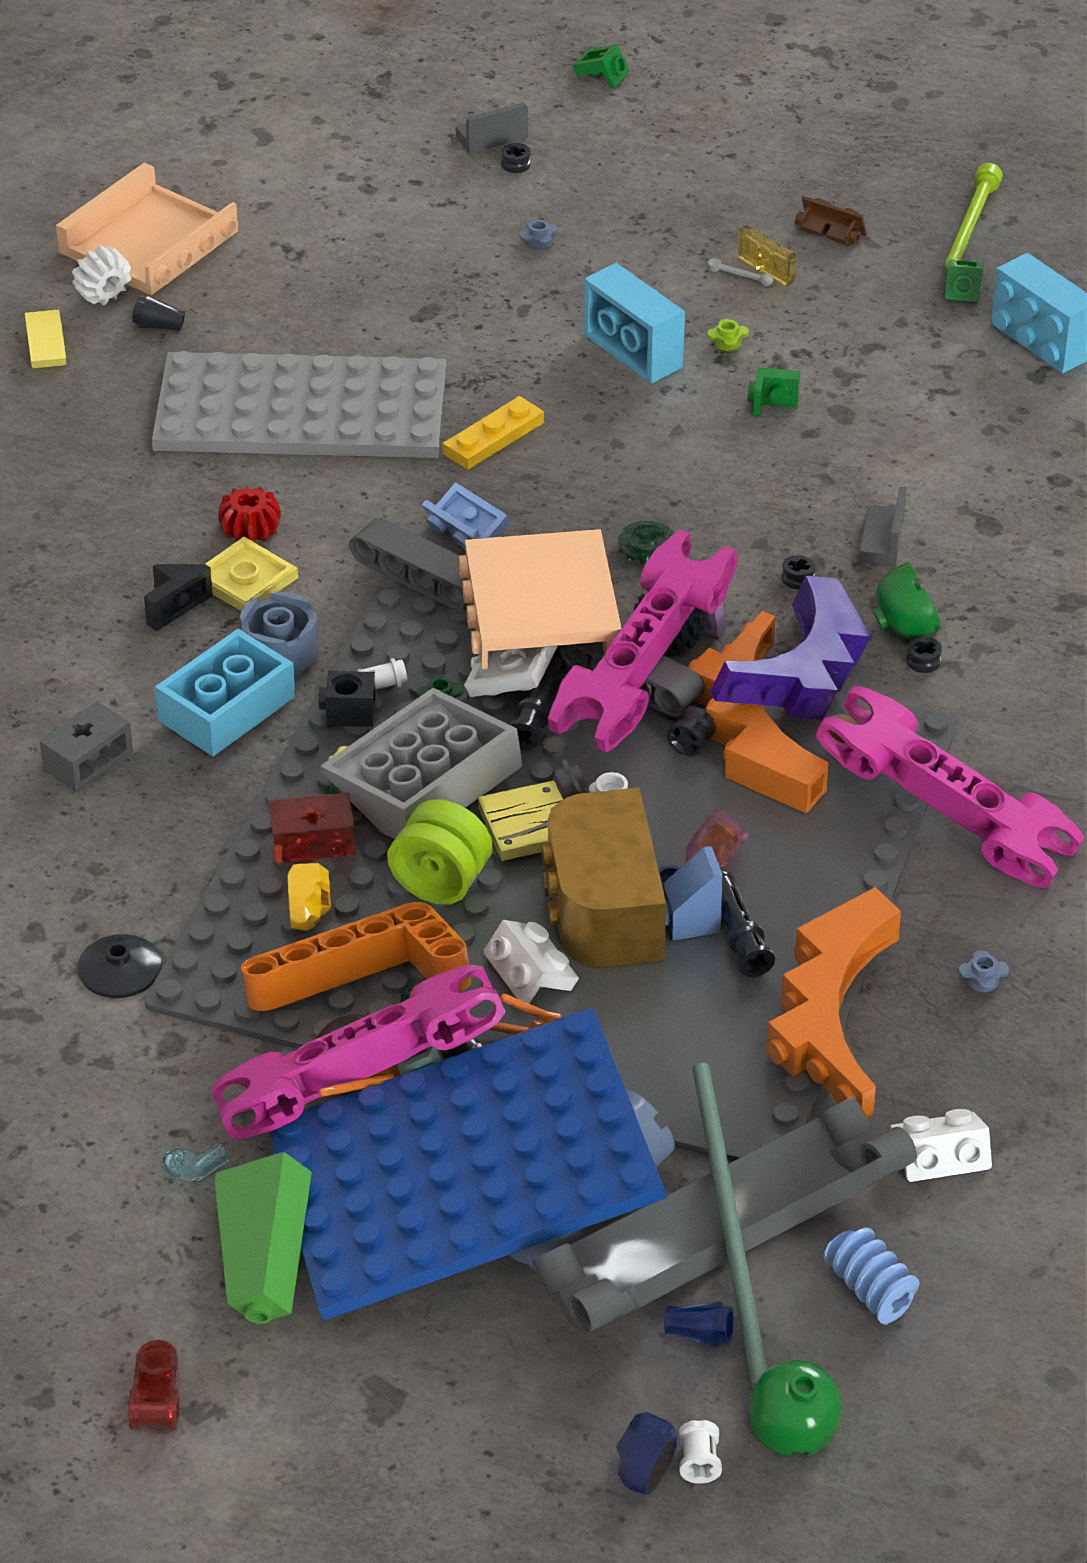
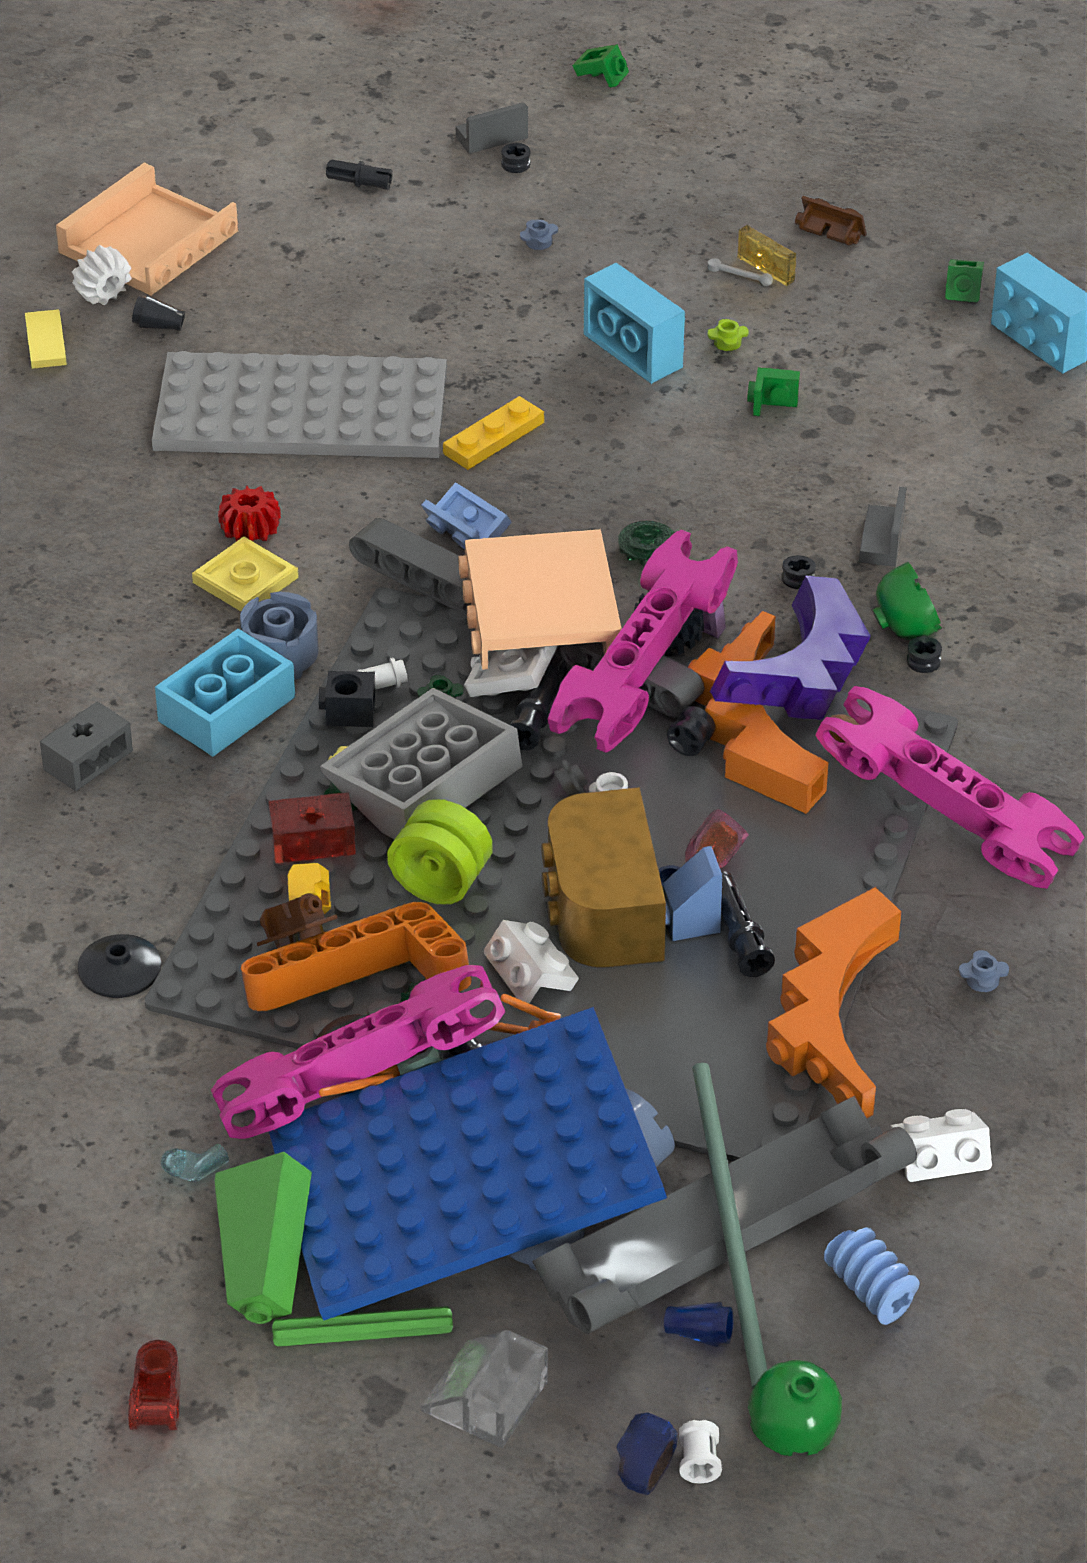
black slope [144,564,213,632] -> none
light yellow tile [478,780,563,861] -> none
lime piece [945,163,1003,269] -> none
none -> reddish brown hinge [257,893,338,949]
none -> bright green axle [272,1306,453,1346]
none -> black axle [326,159,393,190]
none -> clear slope [421,1330,548,1448]

